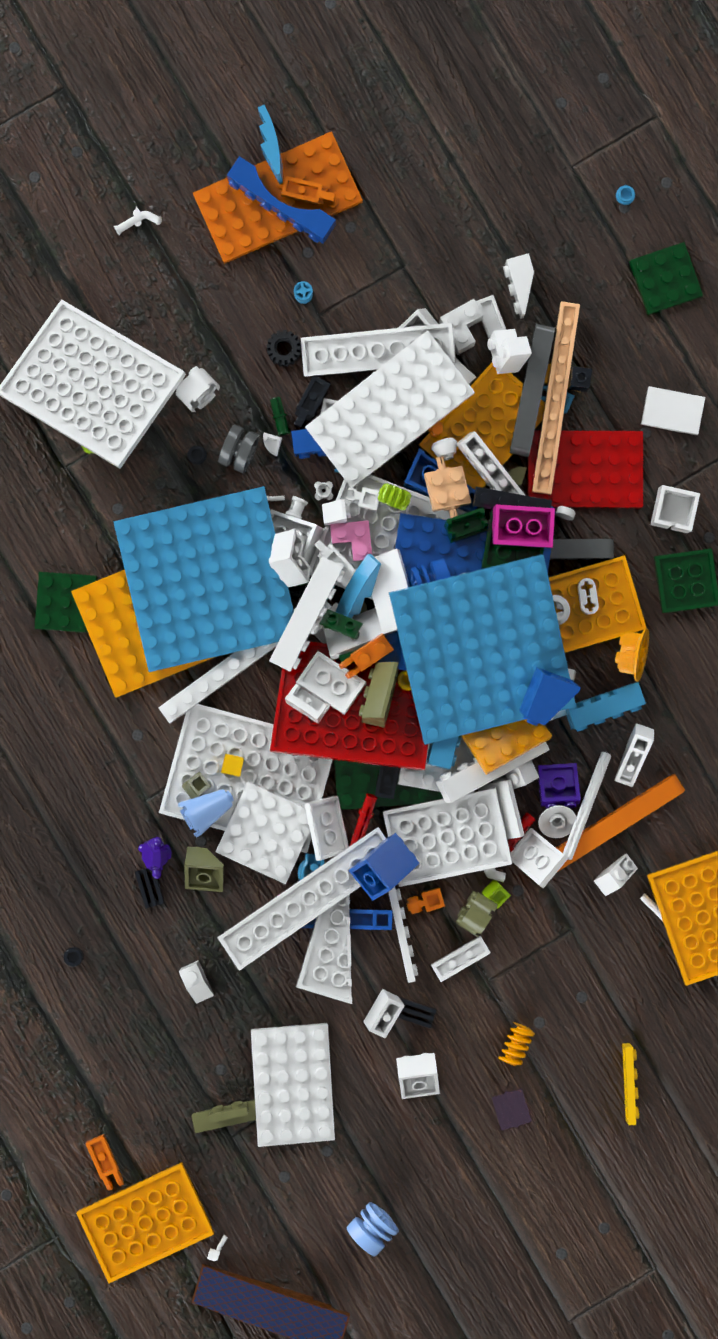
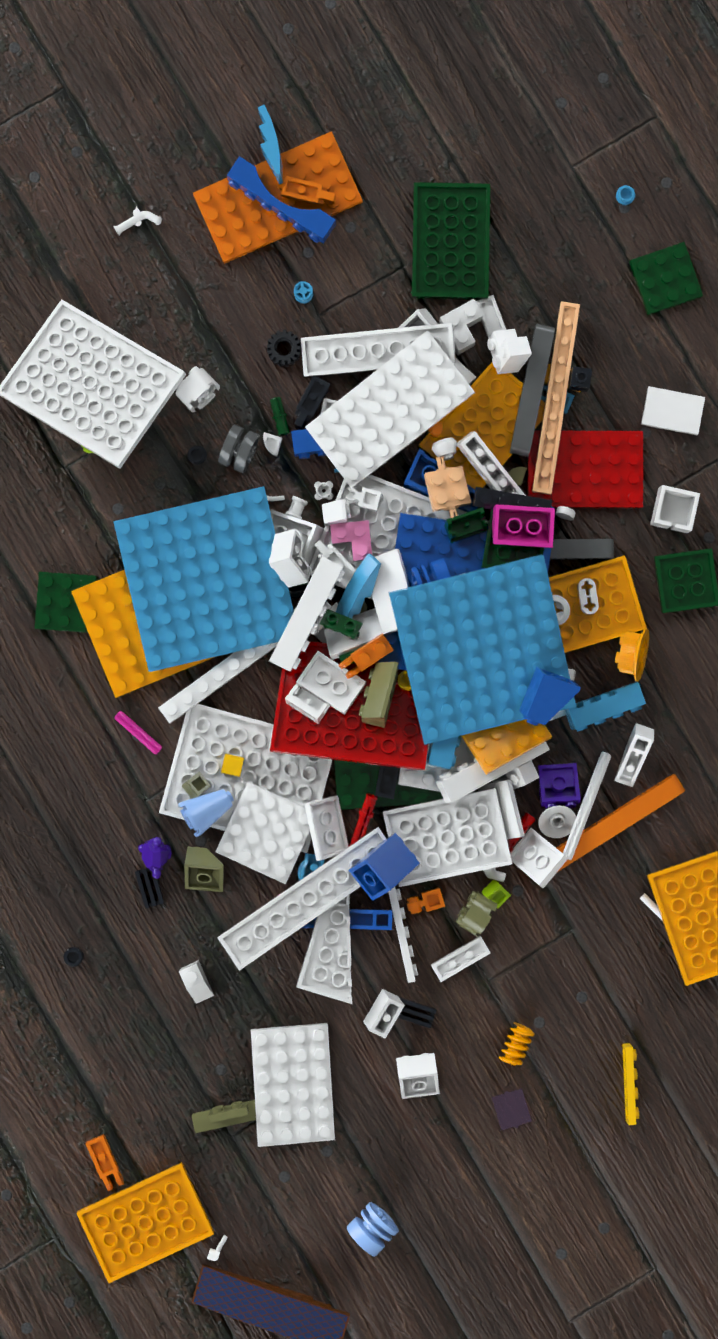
lime gear [377,483,412,511] -> none
white slope [503,253,534,319] -> none
white slope [594,854,638,896] -> none
none -> dark pink axle [114,711,162,754]
none -> dark green plate [412,182,490,299]

